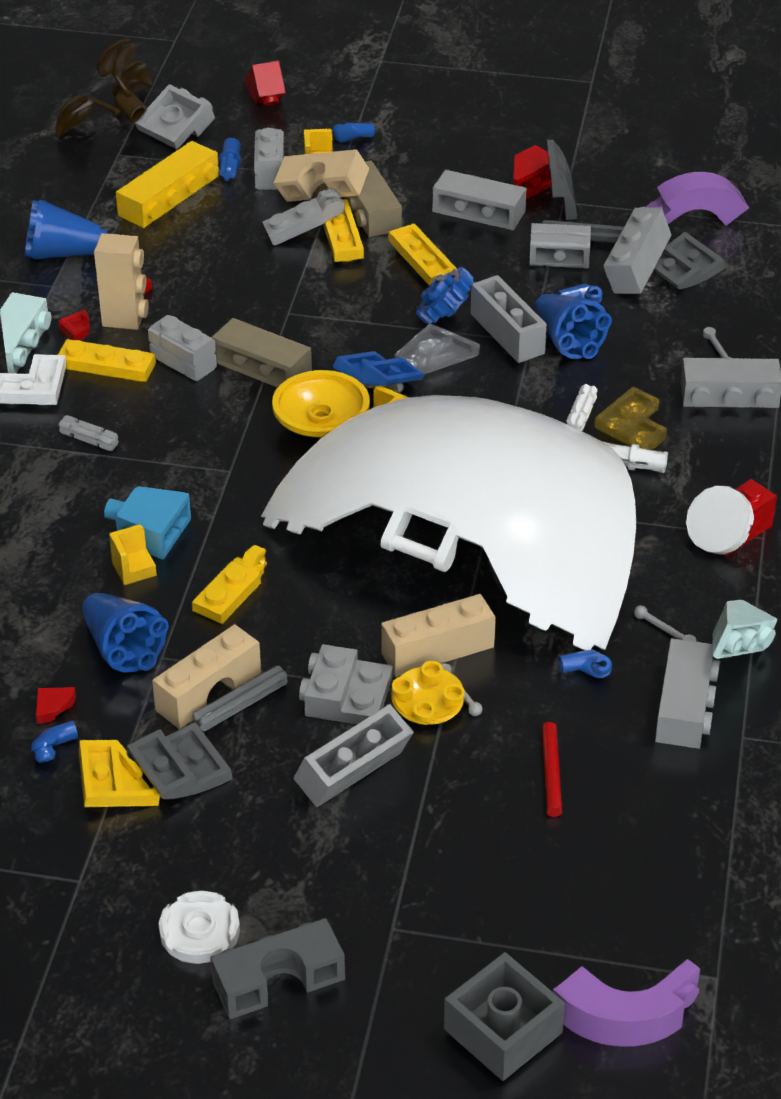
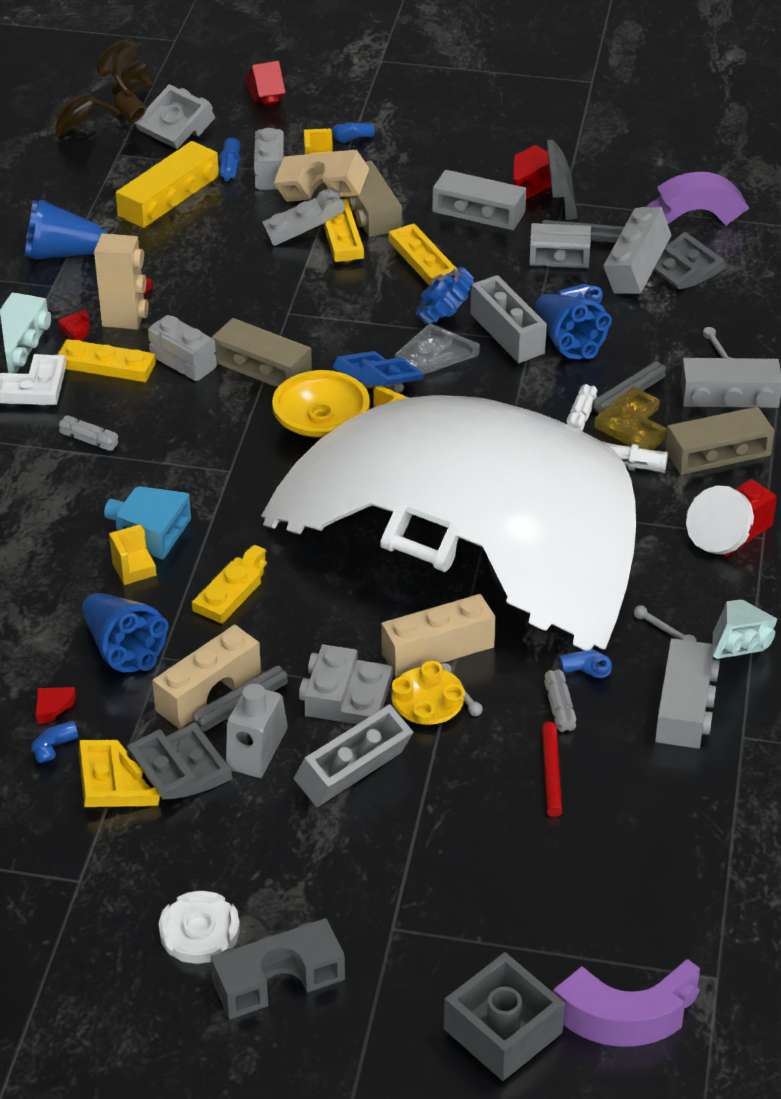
none -> light grey torso [226,684,288,778]
none -> light grey axle [544,669,577,732]
none -> dark grey axle [592,361,666,416]
none -> dark tan brick [665,407,774,475]

